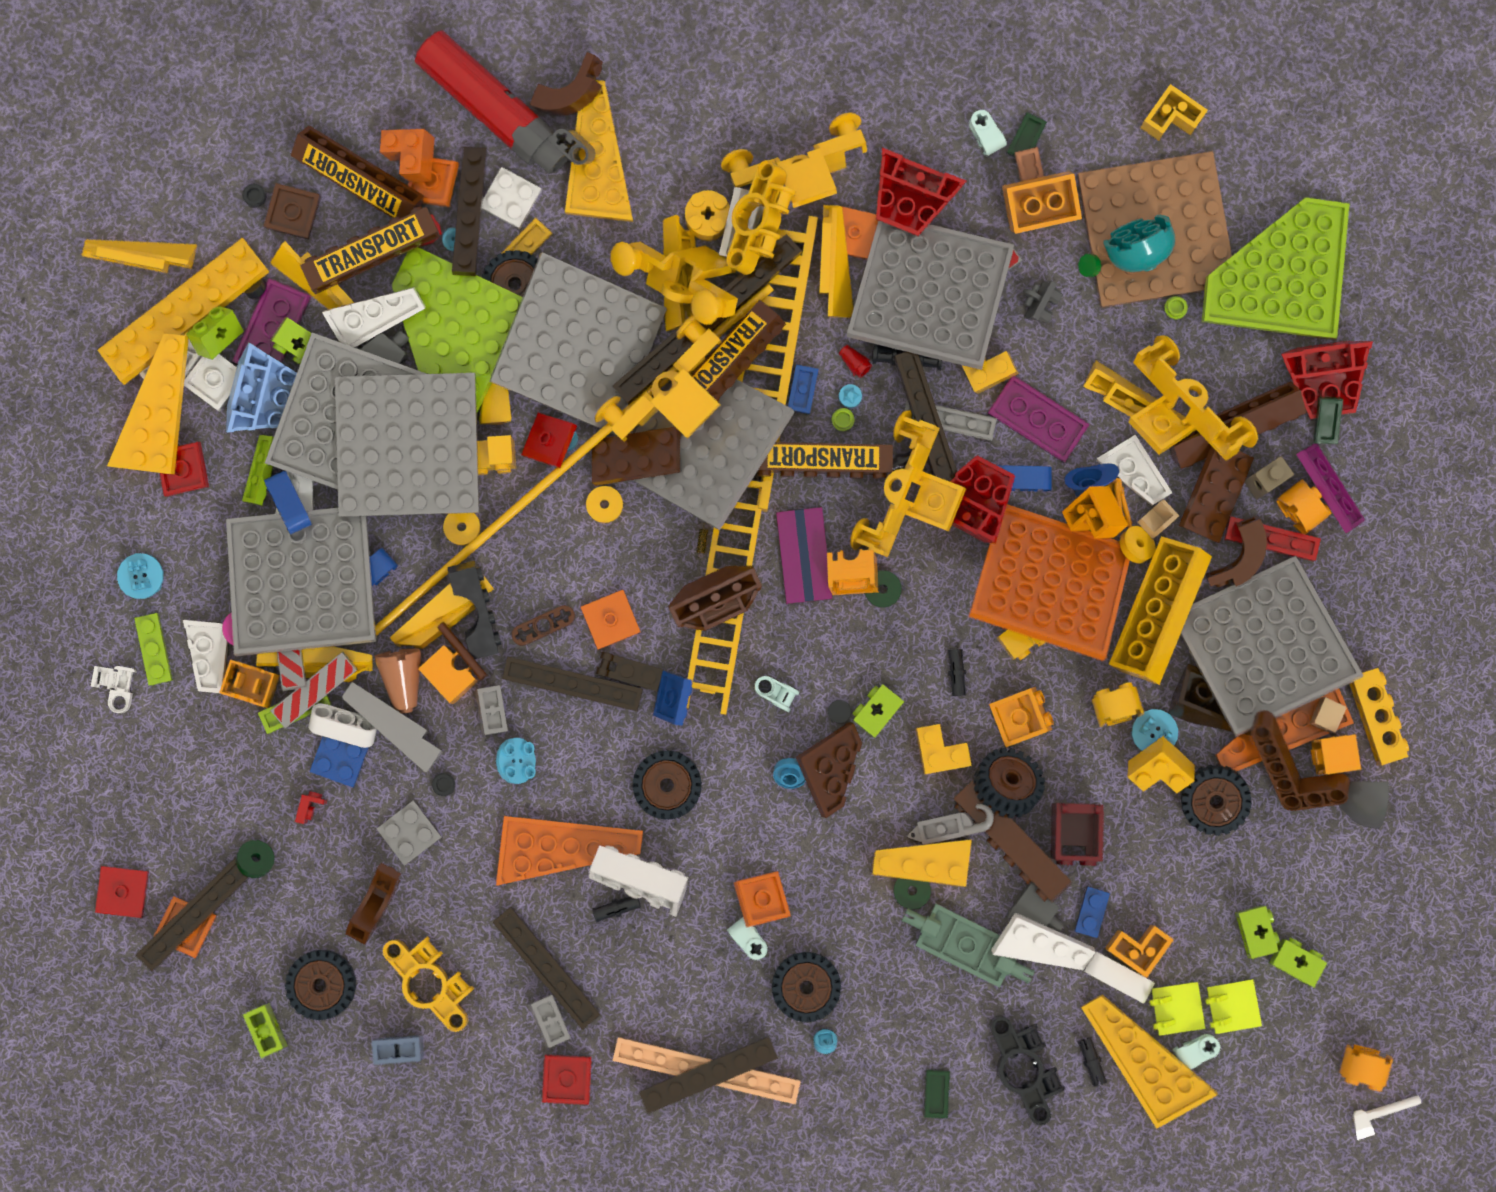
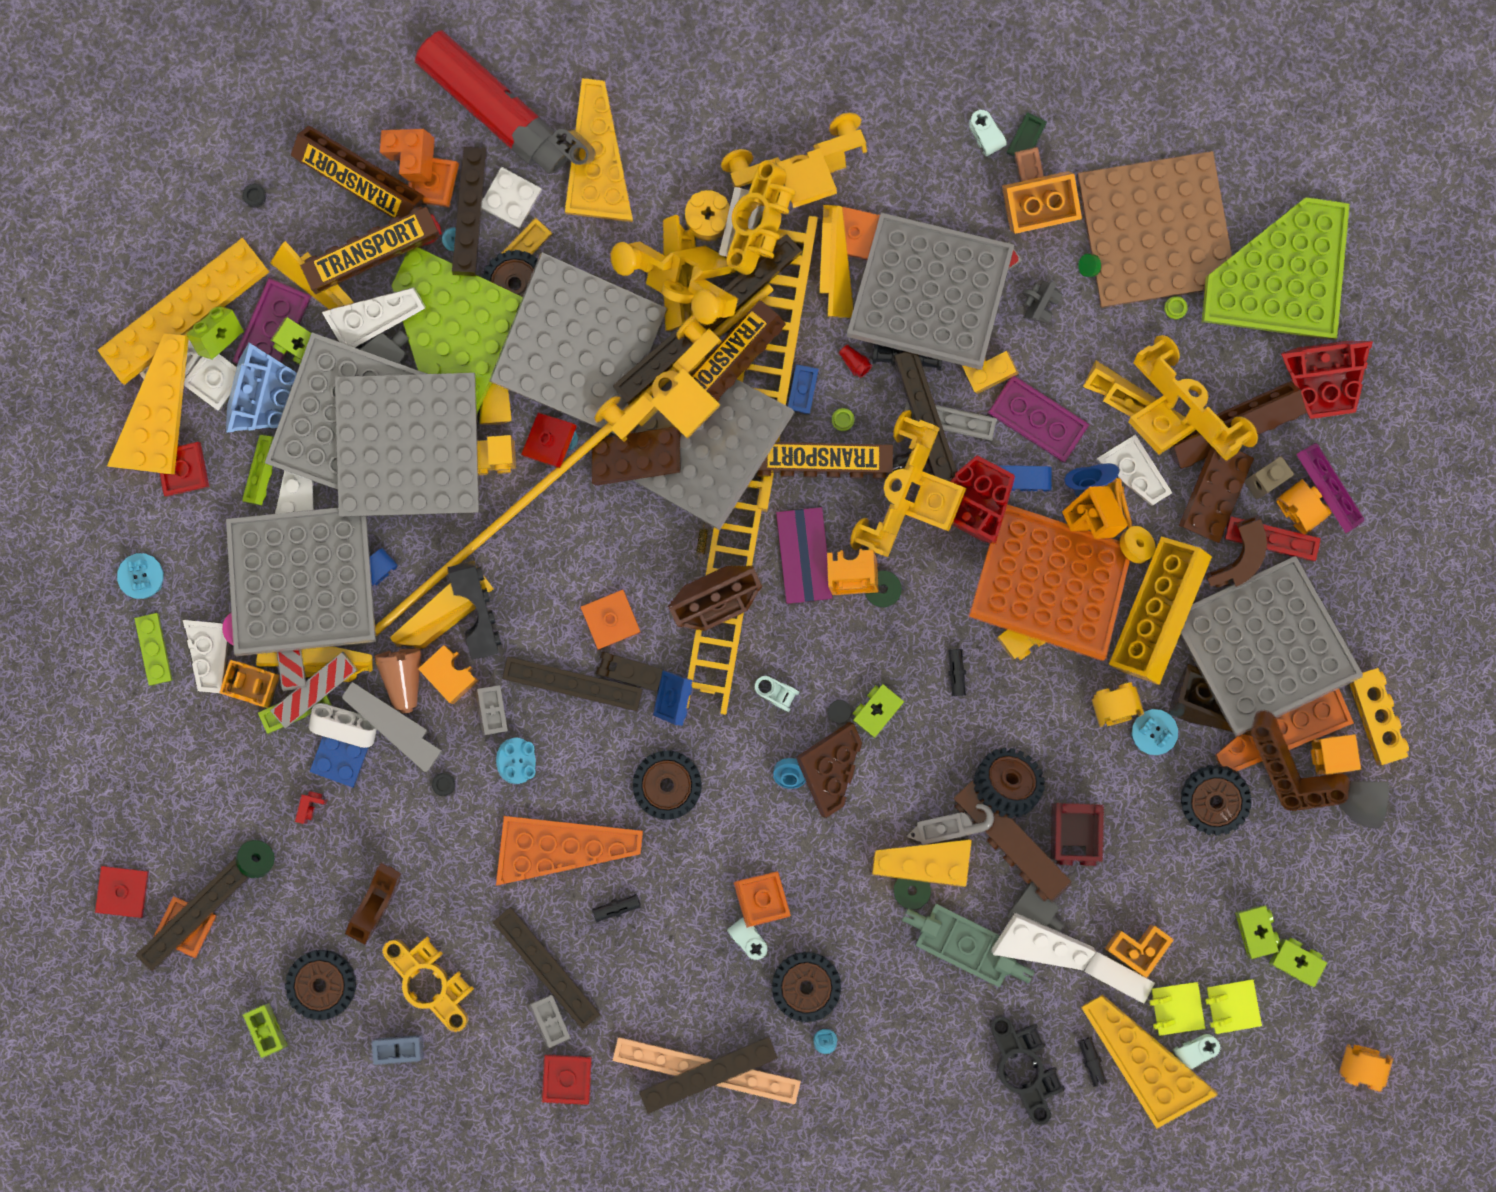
yellow wedge [82,240,197,273] -> none
white piece [91,666,137,713] -> none
black tile [244,278,267,299] -> none
reddish brown plate [263,183,321,240] -> none
blue beam [264,471,312,534] -> none
light grey plate [377,800,442,866] -> none
reddish brown piece [437,622,487,681] -> none
yellow piece [443,513,481,546] -> none
reddish brown beam [512,605,575,646] -> none
reddish brown arch [529,52,603,116] -> none
yellow piece [586,486,623,523] -> none
white wedge [589,845,688,917] -> none
medium azure tile [839,384,862,408] -> none
red wedge [876,148,967,237] -> none
yellow brick [915,724,972,774] -> none
dark green tile [924,1069,950,1119] -> none
light orange plate [989,686,1054,747] -> none
blue plate [1074,887,1110,938] -> none
teal cylinder [1103,215,1175,272] -> none
yellow brick [1127,736,1195,793] -> none
tan panel [1137,499,1179,539] -> none
yellow brick [1140,84,1208,141] -> none
tan panel [1309,697,1346,733] -> none
dark green tile [1313,397,1343,444] -> none
white piece [1352,1095,1421,1140] -> none

